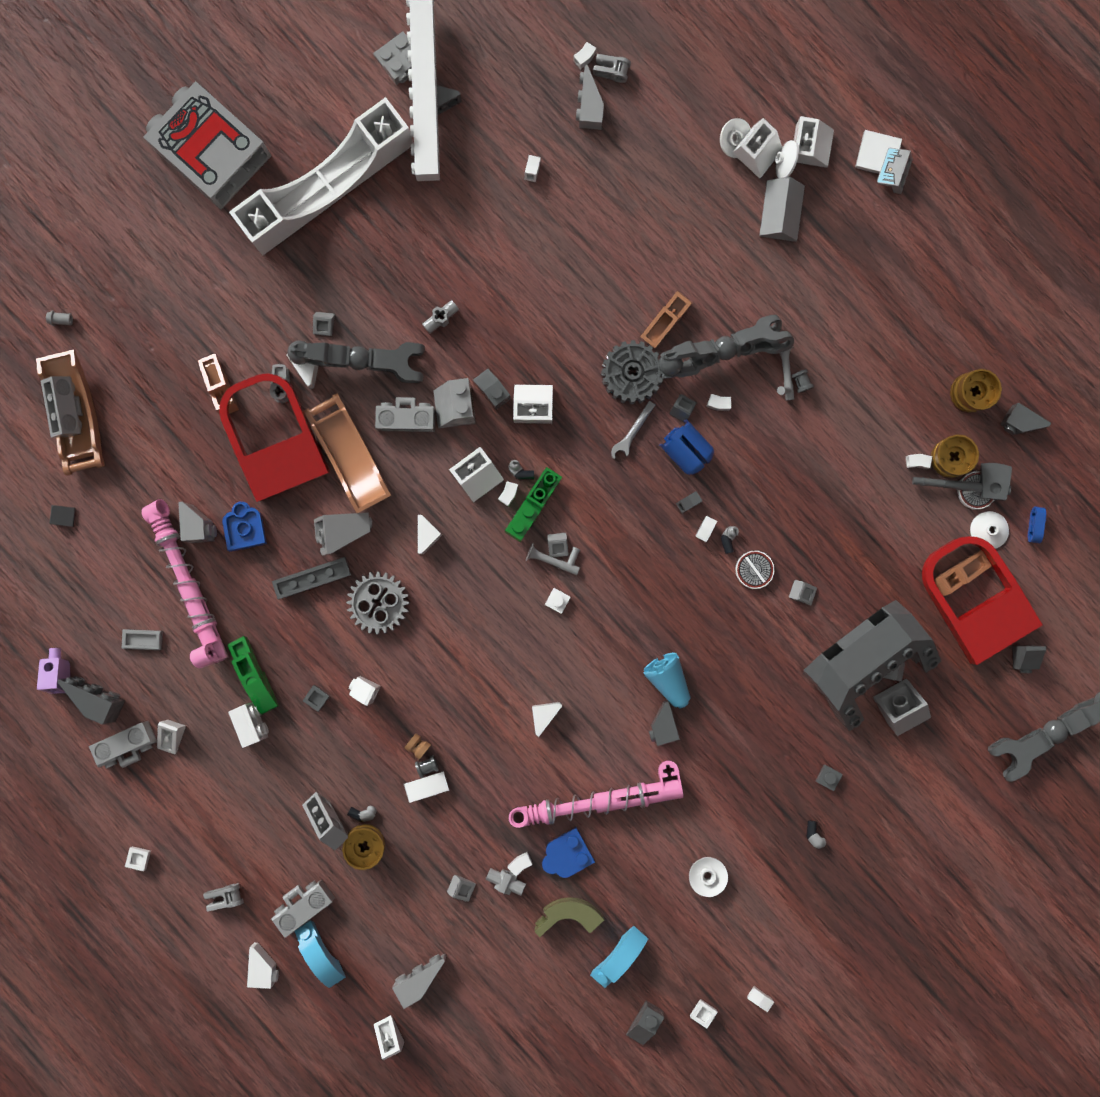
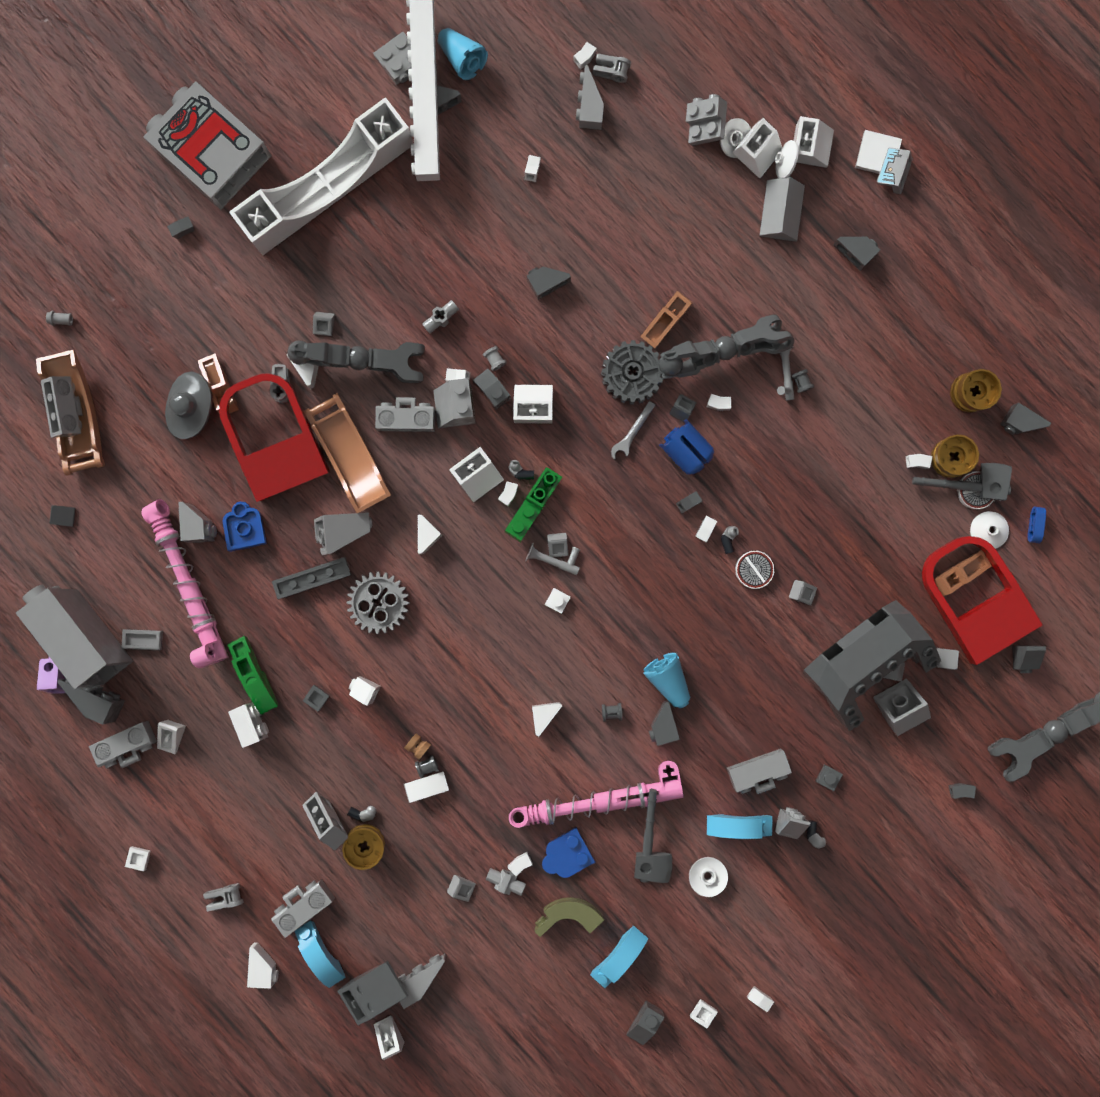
none -> light grey brick [16,585,133,689]
none -> dark grey hat [165,371,213,439]
none -> dark grey piece [167,217,195,239]
none -> dark grey slope [337,961,409,1025]
none -> medium azure cone [438,28,488,80]
none -> white piece [446,368,470,382]
none -> light grey bush [483,346,507,371]
none -> dark grey slope [527,267,571,300]
none -> dark grey bush [602,703,622,722]
none -> dark grey piece [634,788,672,883]
none -> light grey plate [686,94,727,146]
none -> medium azure arch [707,814,772,839]
none -> light grey piece [727,749,792,794]
none -> light grey slope [775,807,810,839]
none -> dark grey slope [833,236,881,271]
none -> light grey slope [936,648,959,670]
none -> dark grey piece [948,783,976,799]

